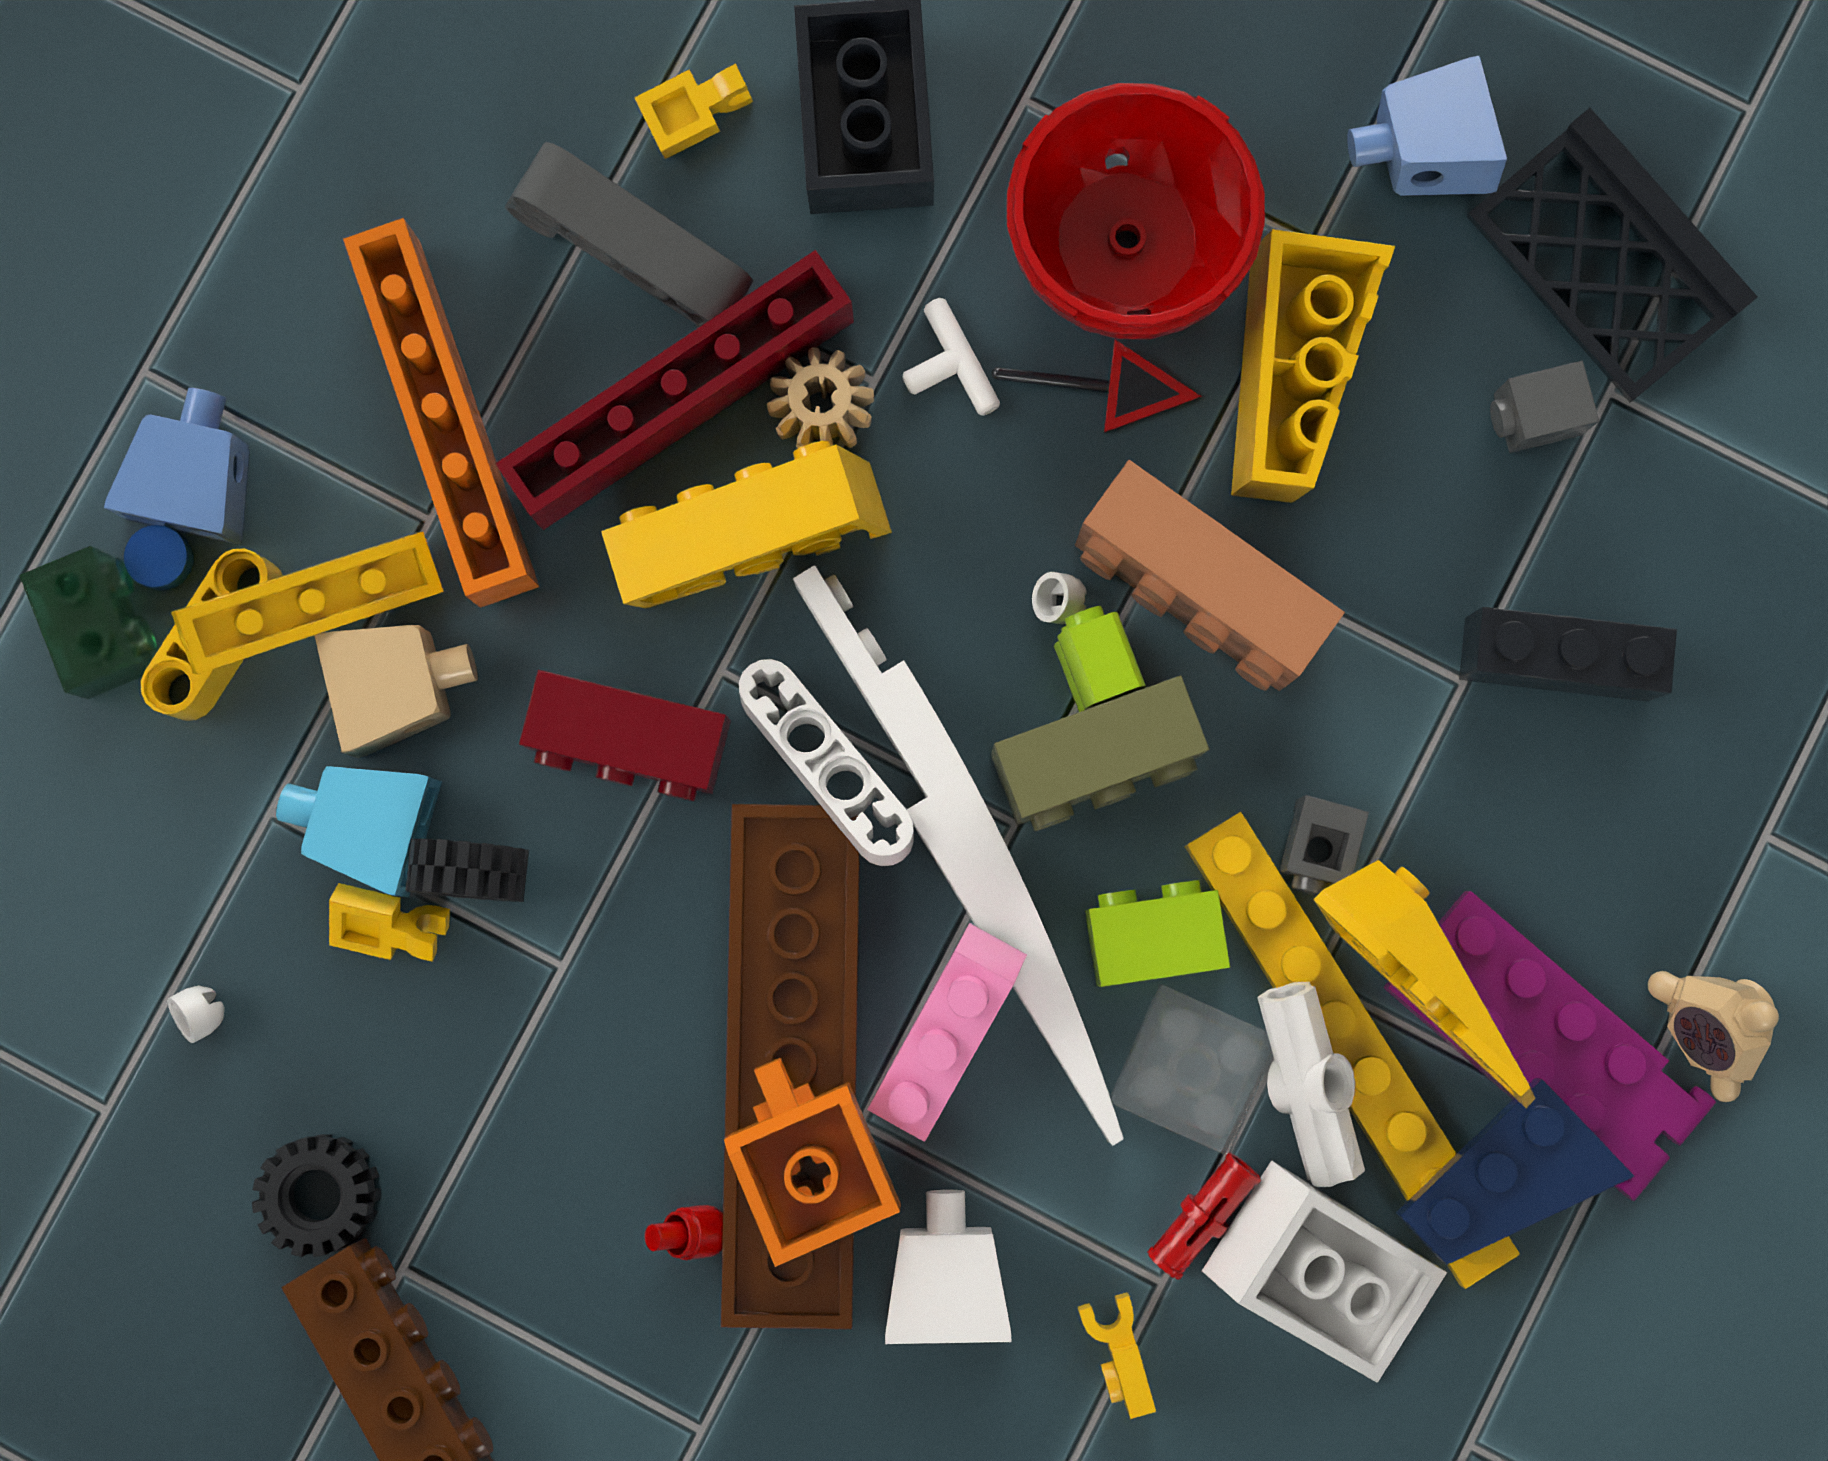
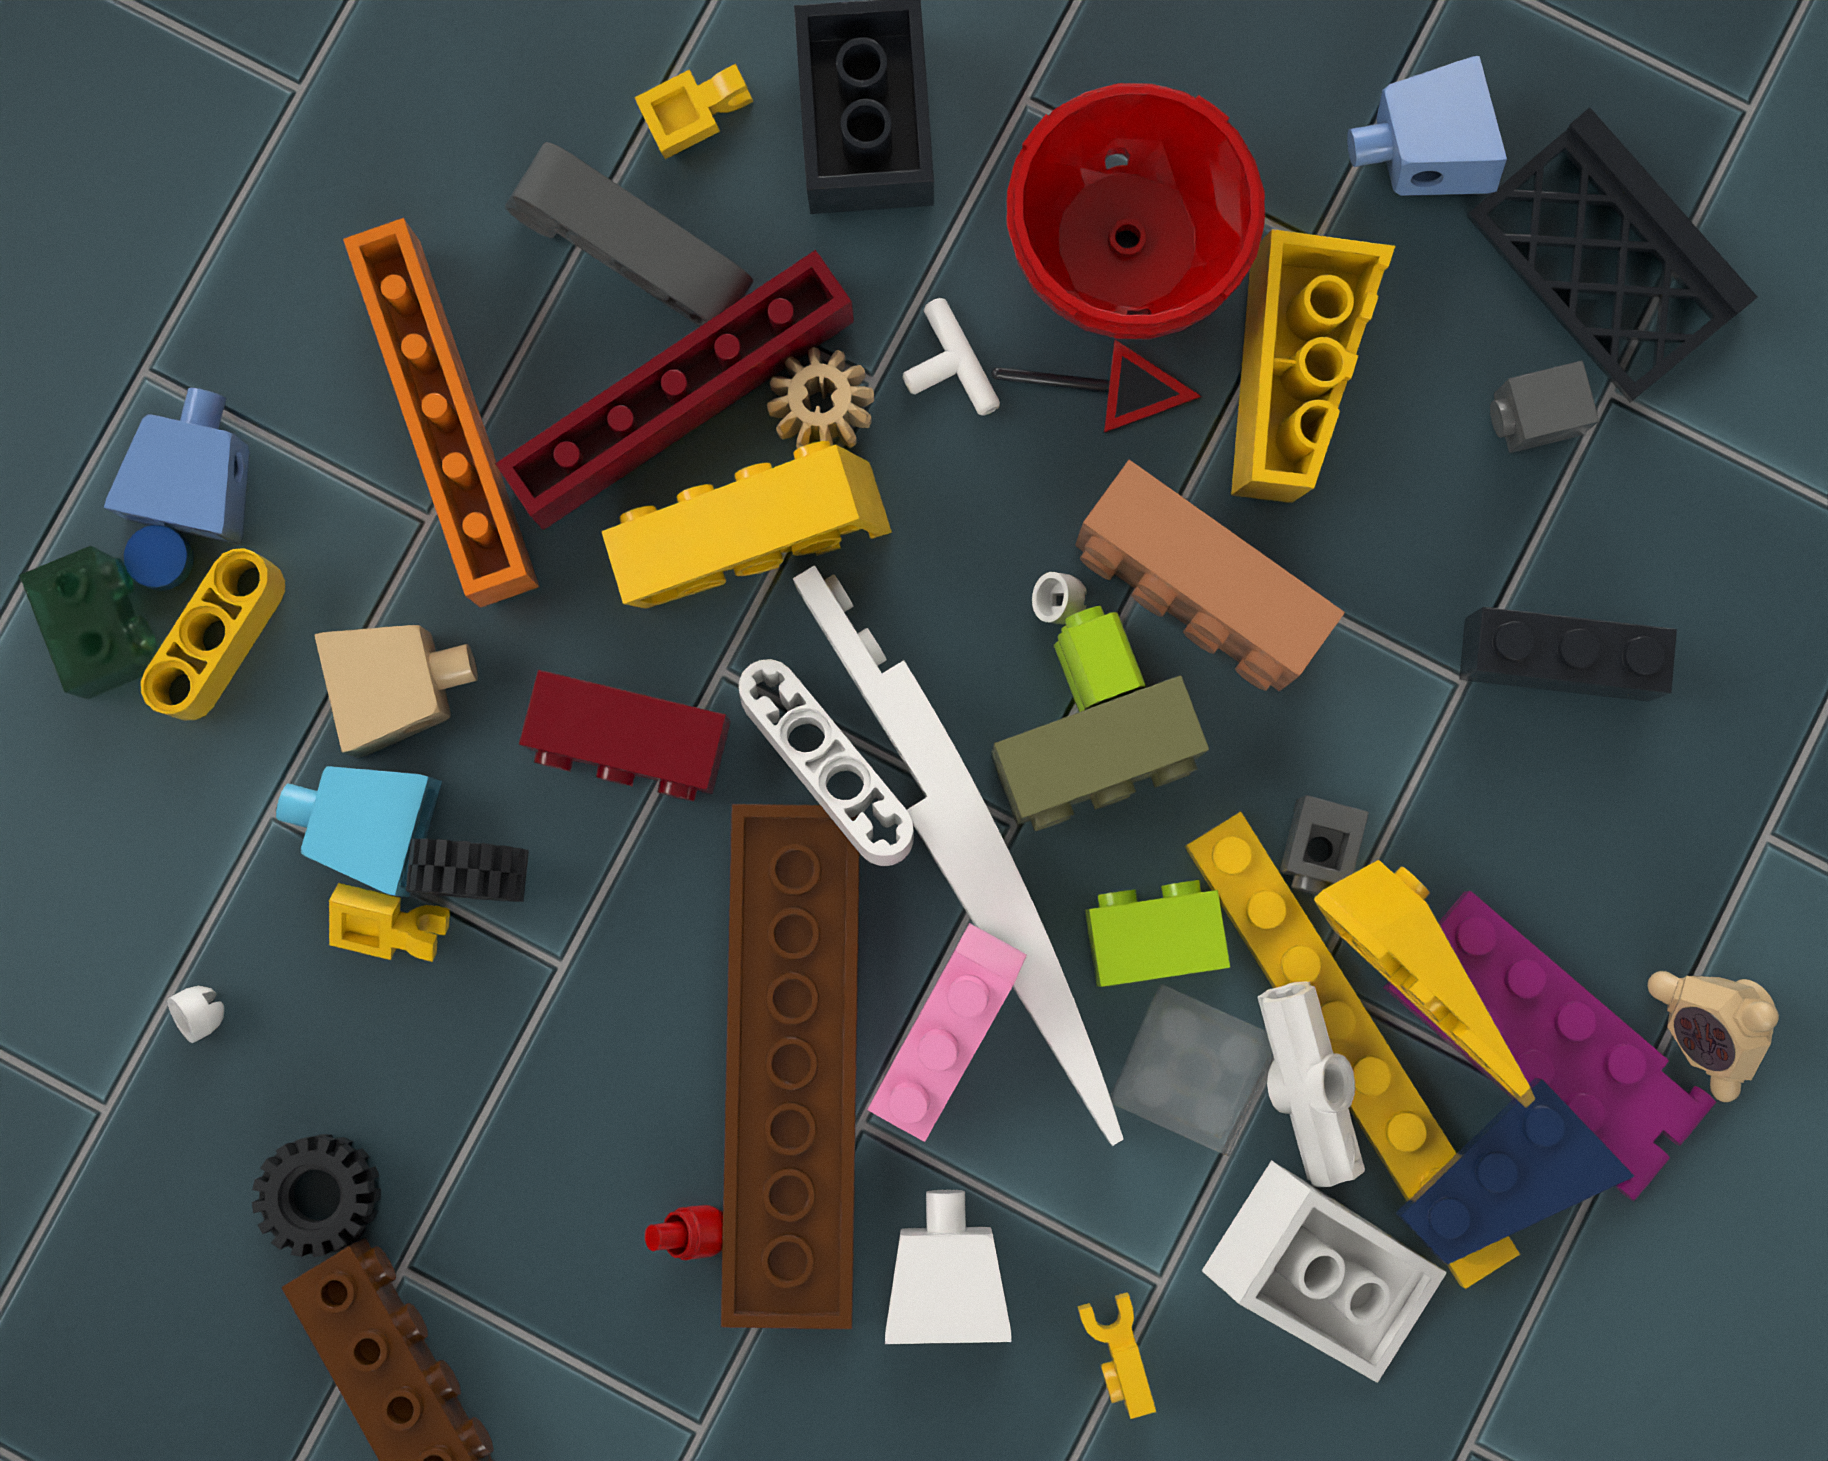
yellow plate [171,532,444,674] -> none
orange hinge [724,1058,901,1267] -> none
red pin [1147,1152,1262,1280] -> none

